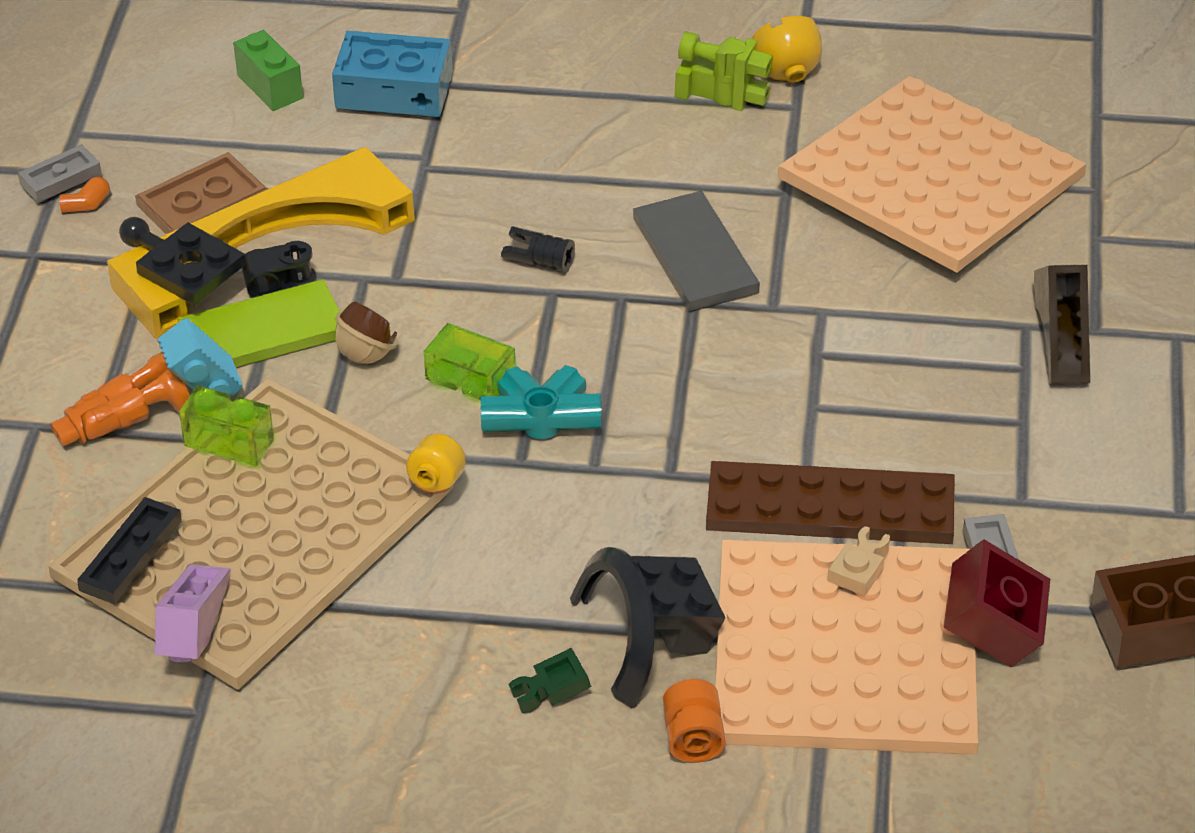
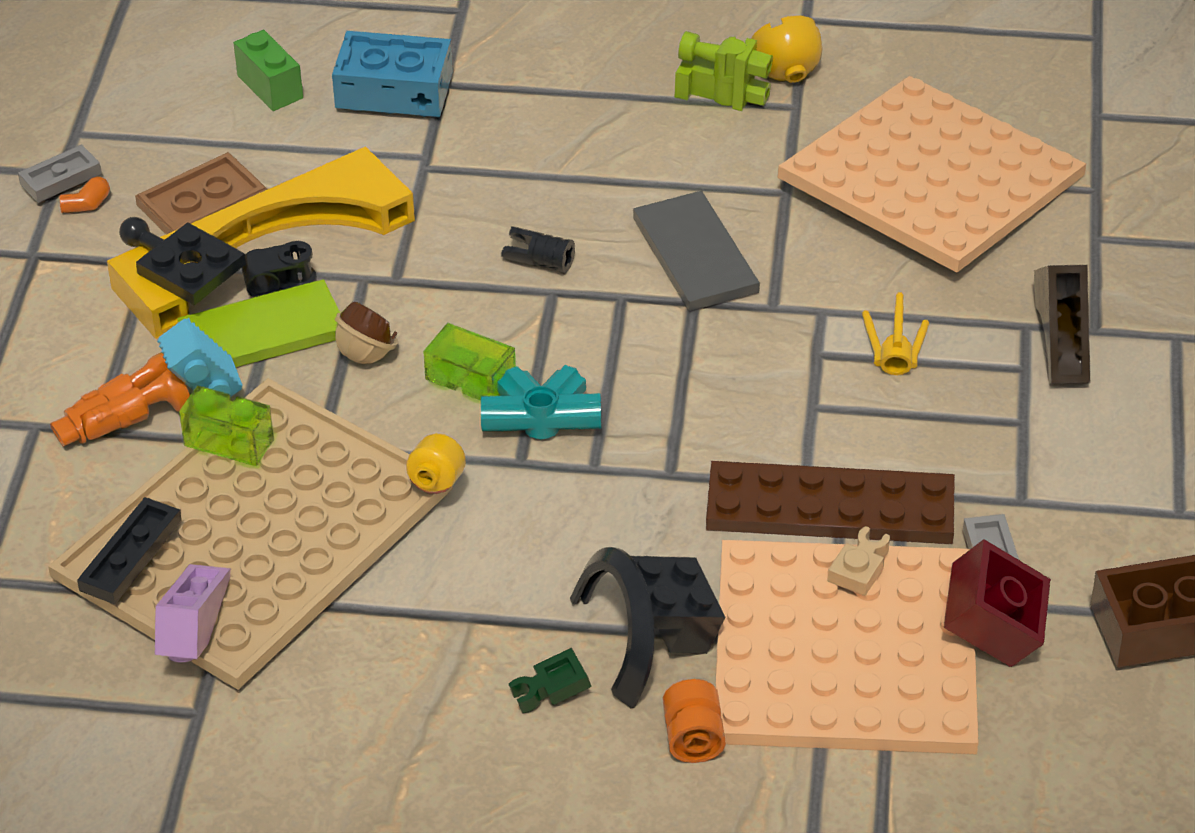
none -> yellow plant [862,292,929,375]

